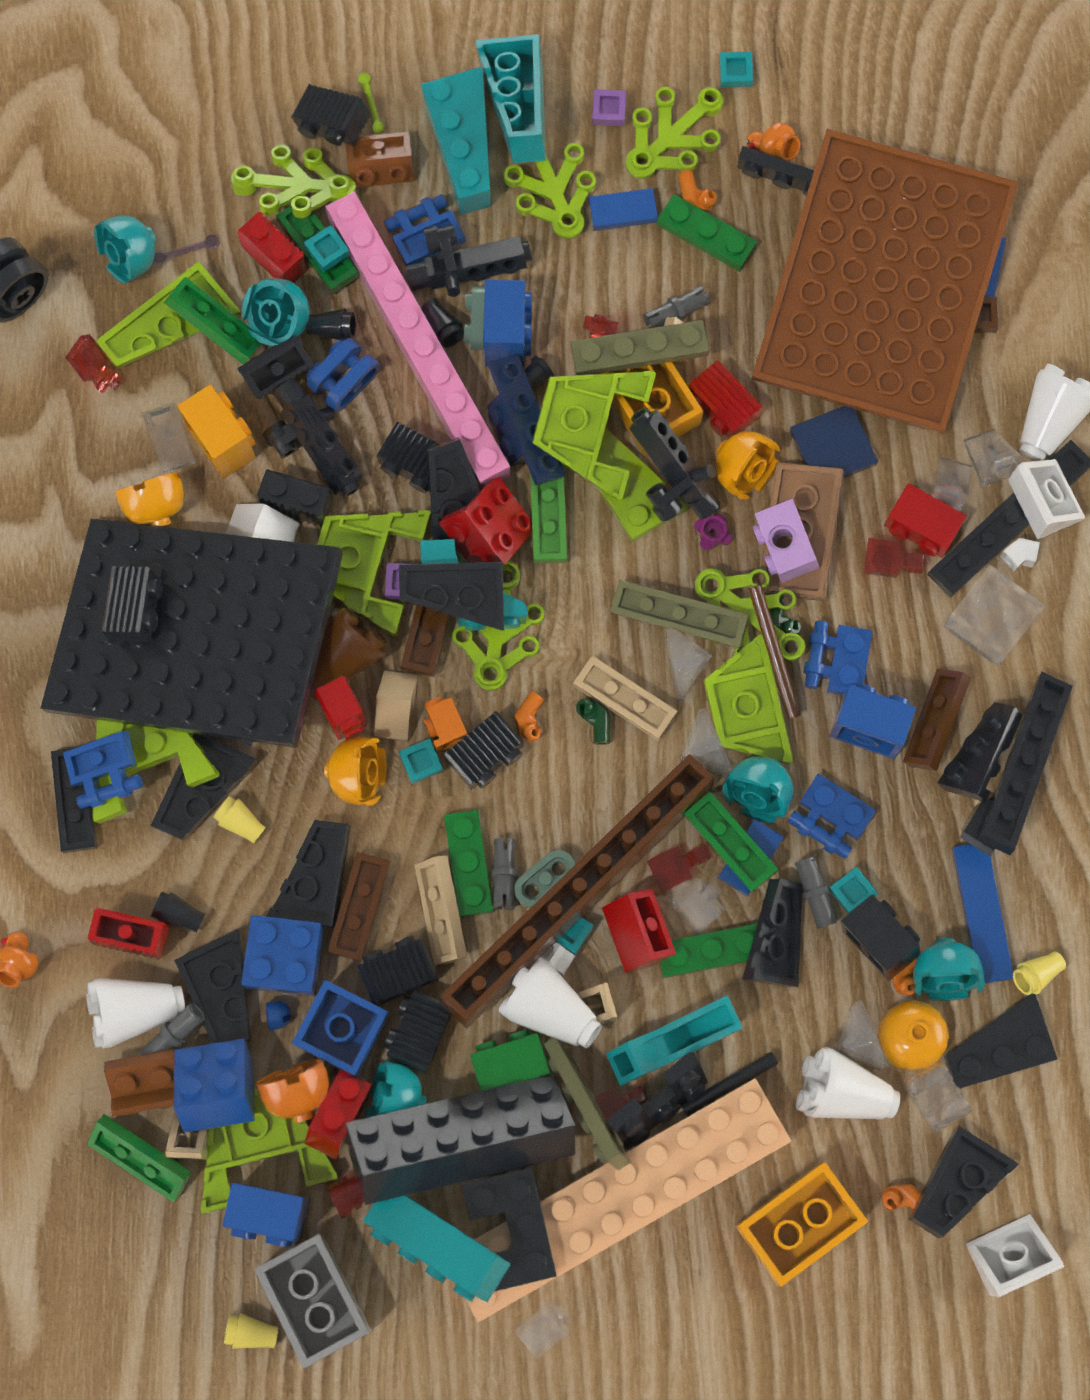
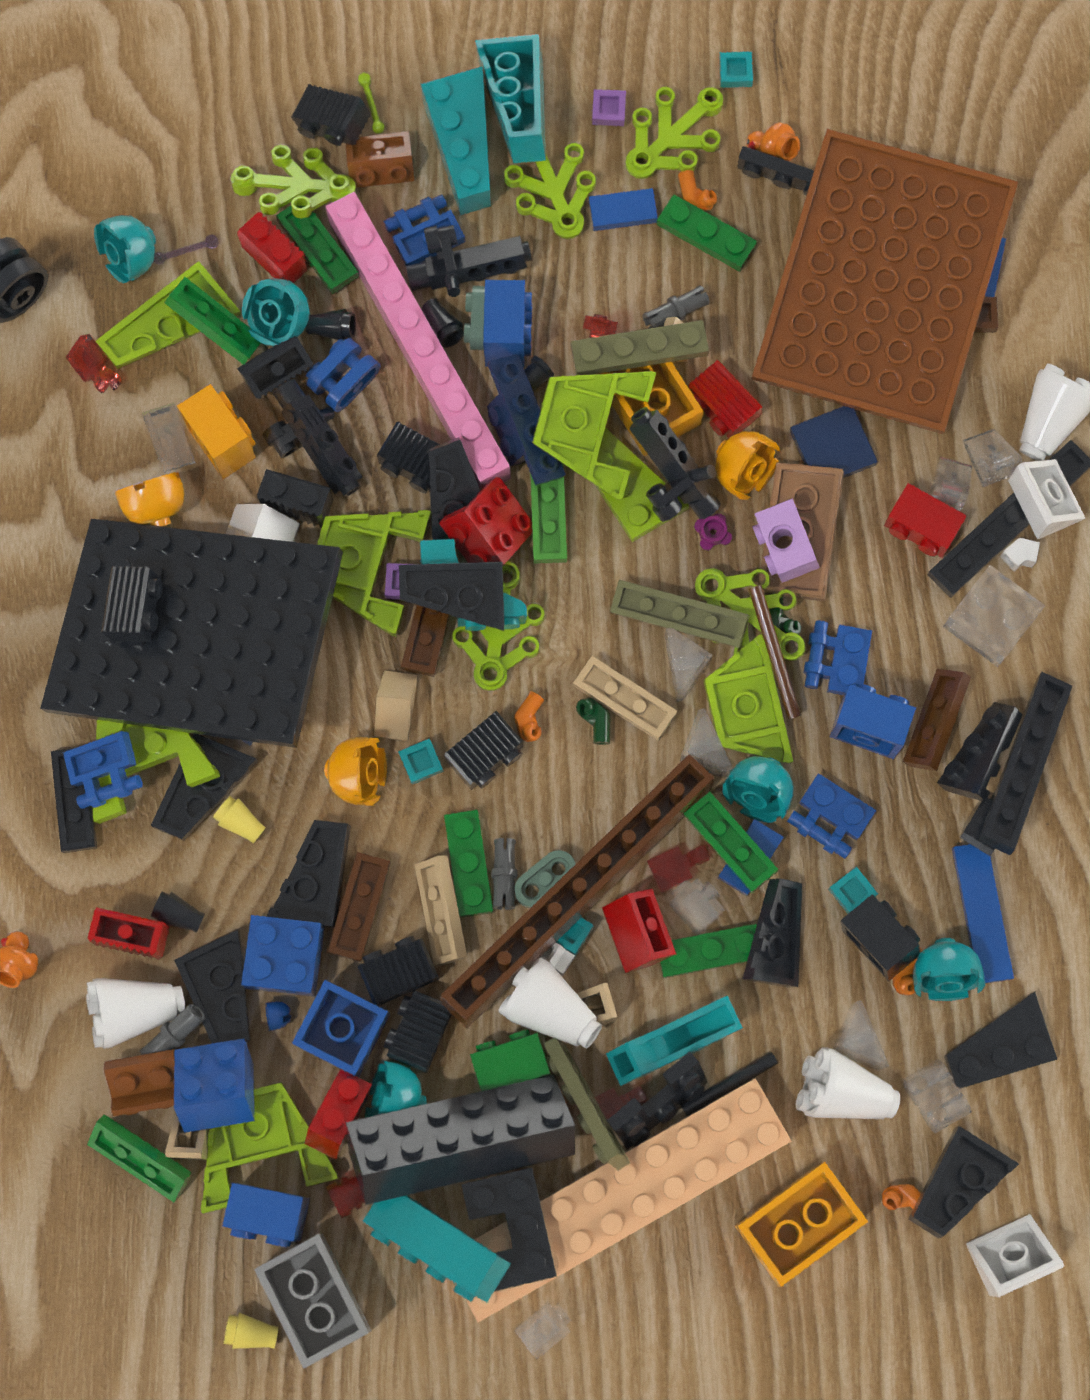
orange cylinder [256,1058,330,1123] -> none
teal plate [304,225,350,273] -> none
reddish brown cone [310,606,387,700] -> none
red brick [314,676,367,740] -> none
orange brick [423,697,467,754] -> none
dark grey pin [795,856,837,929] -> none
clear red plate [863,538,924,578] -> none
light orange cylinder [877,1000,949,1071] -> none
light yellow cone [1013,951,1066,995] -> none

